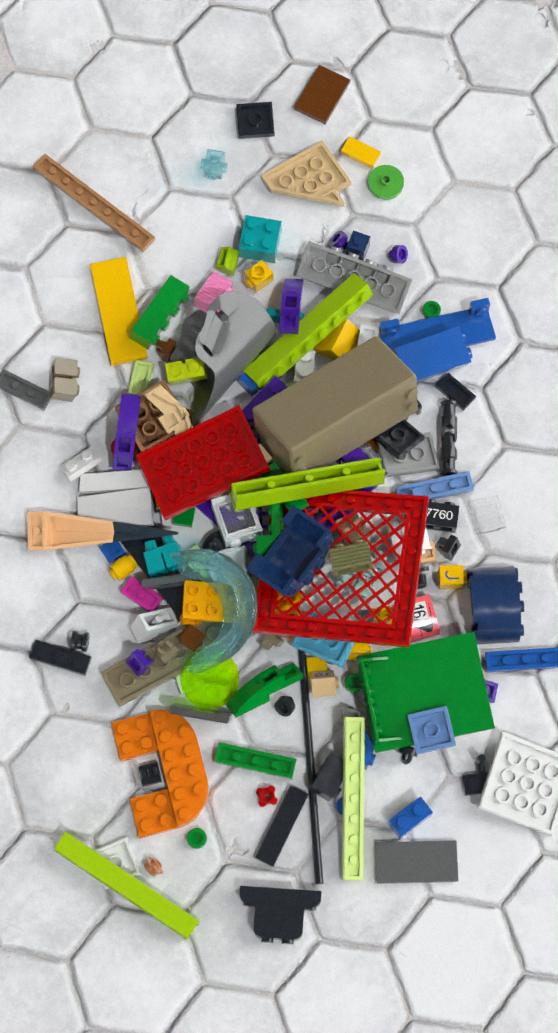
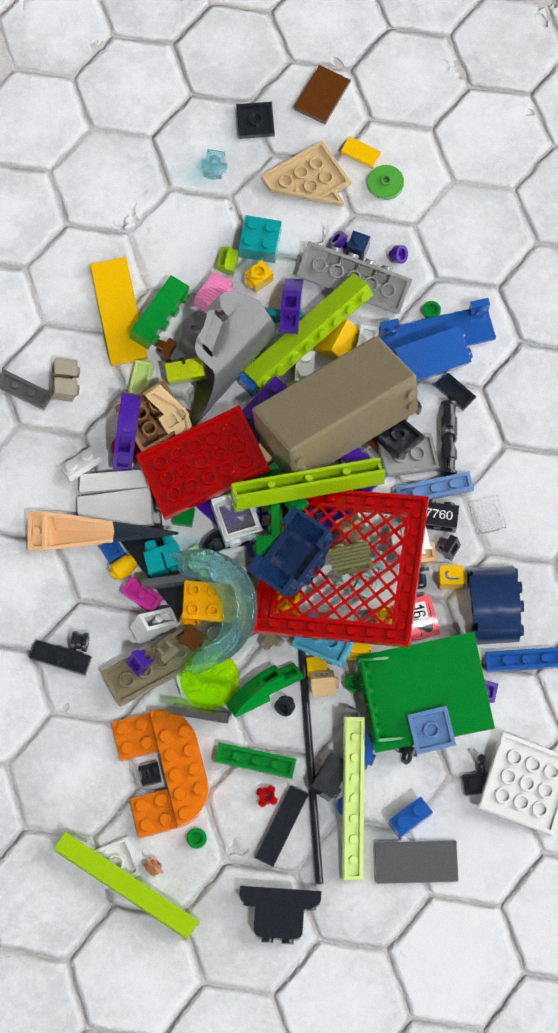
medium nougat plate [33,154,155,253] -> none

